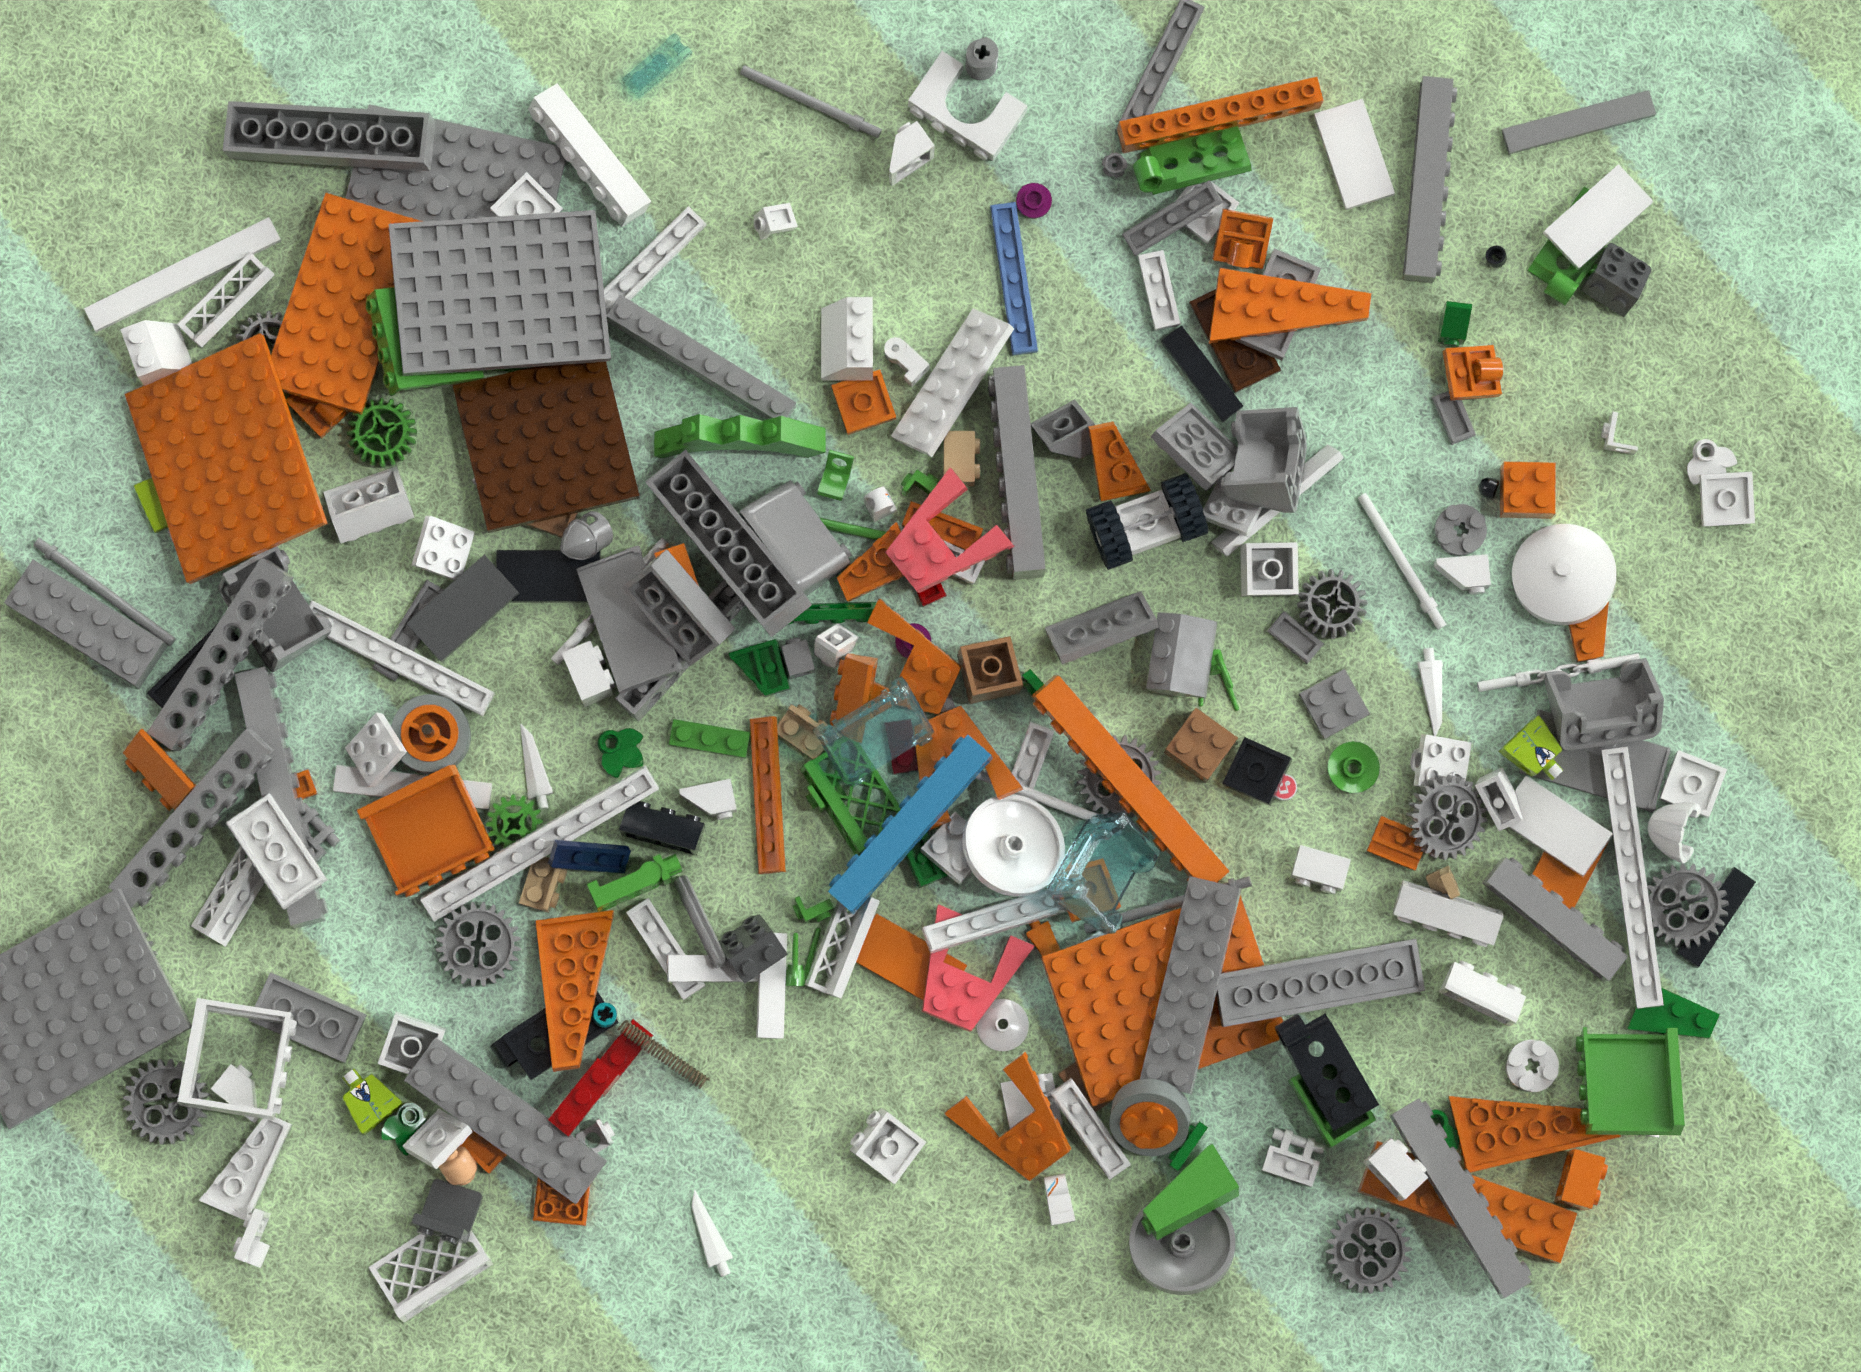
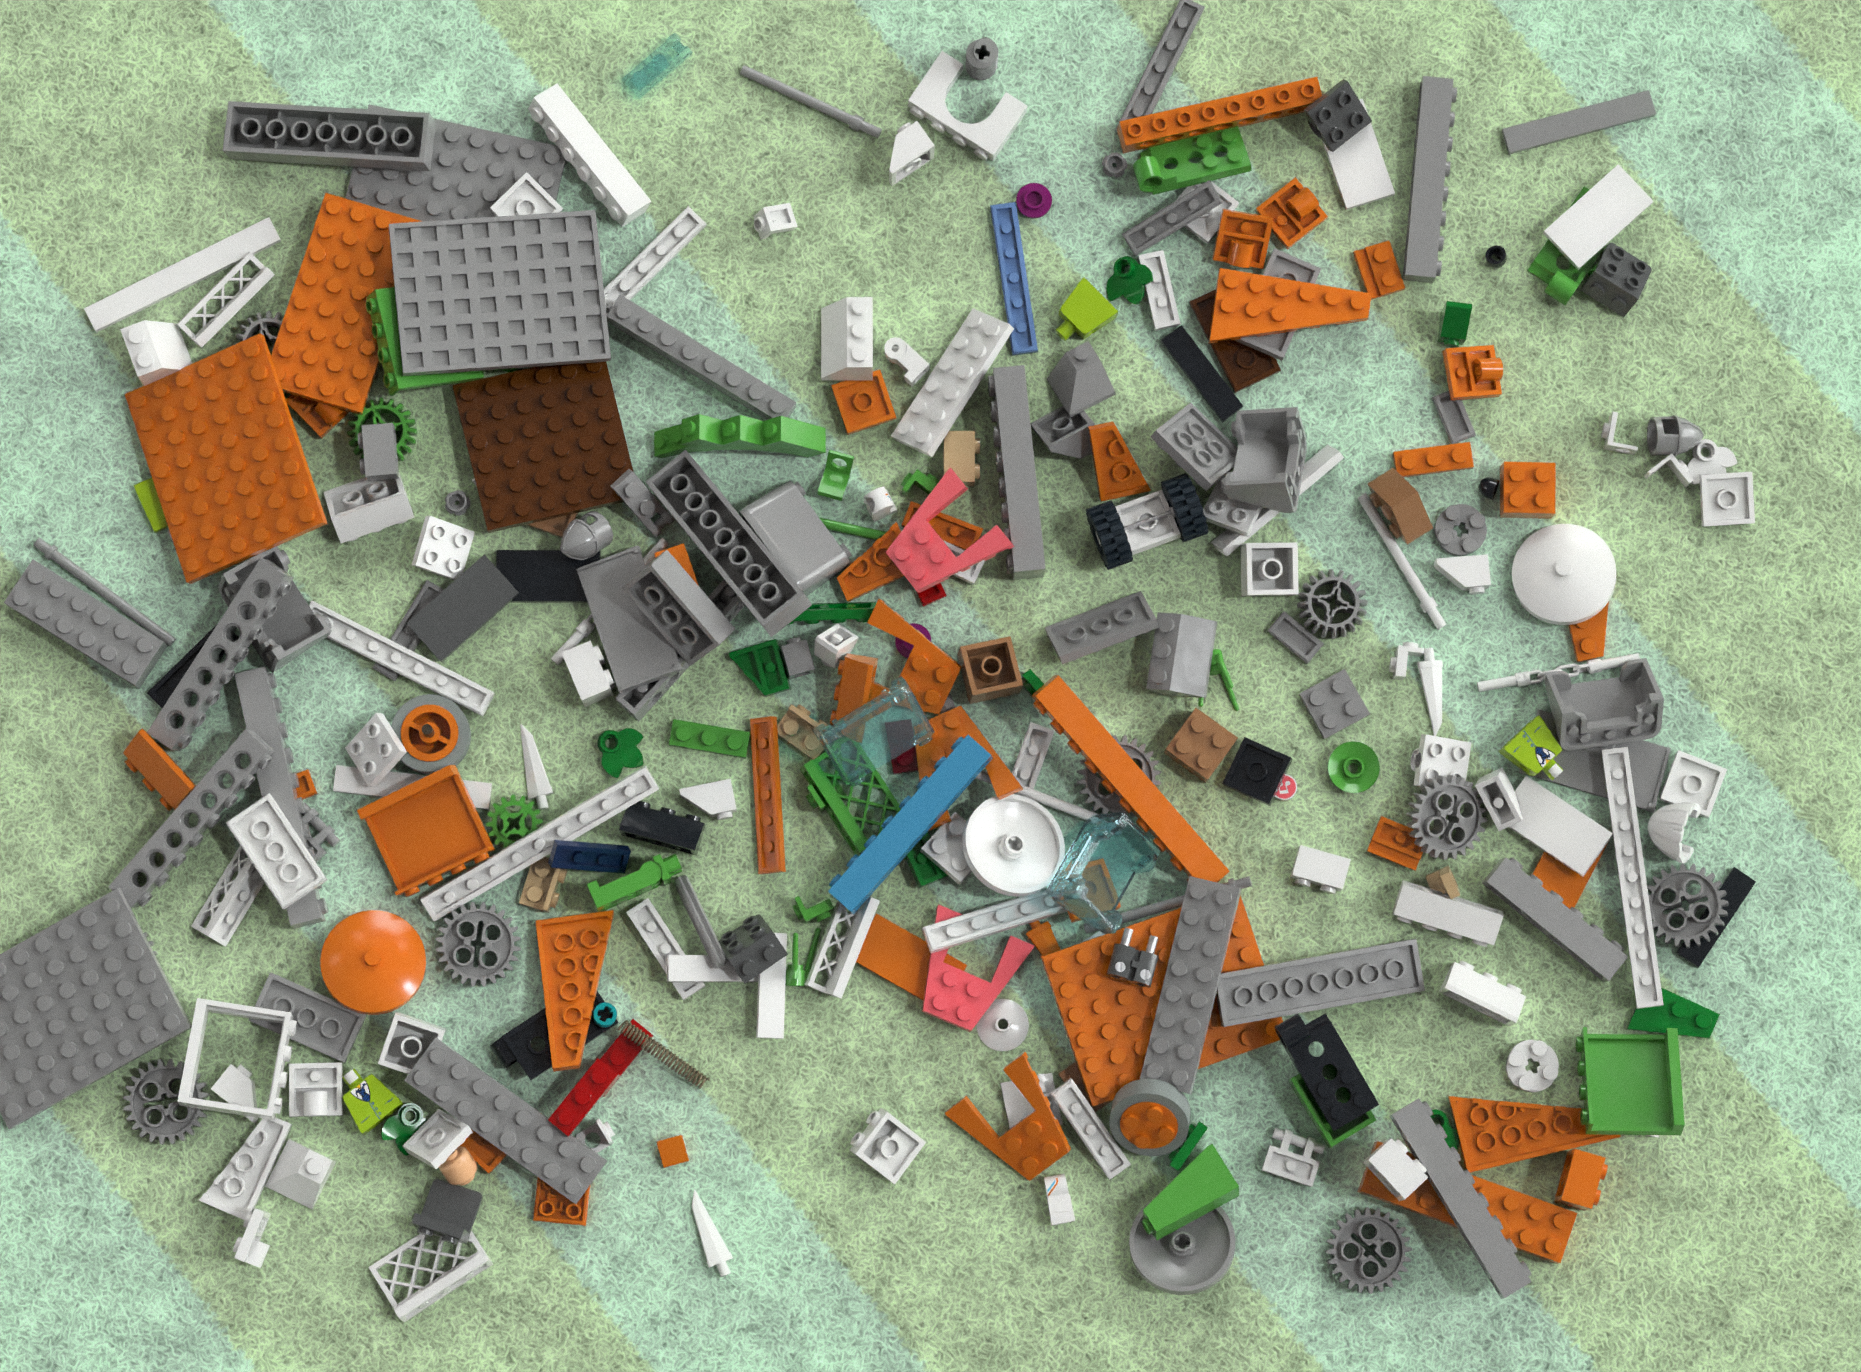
none -> white slope [265,1139,336,1209]
none -> white plate [289,1062,343,1117]
none -> orange dish [320,910,426,1015]
none -> light grey brick [358,423,399,481]
none -> light grey plate [445,490,470,516]
none -> light grey plate [610,469,675,538]
none -> orange slope [657,1135,689,1168]
none -> light grey slope [1047,341,1116,418]
none -> lime torso [1055,277,1118,341]
none -> green plate [1106,256,1153,305]
none -> dark grey piece [1107,928,1159,988]
none -> orange plate [1255,177,1328,250]
none -> dark grey plate [1304,79,1372,152]
none -> orange plate [1353,240,1405,300]
none -> medium nougat brick [1368,468,1433,545]
none -> white bracket [1389,642,1424,680]
none -> orange plate [1393,442,1474,477]
none -> white bracket [1644,453,1694,488]
none -> light grey helmet [1647,415,1704,456]

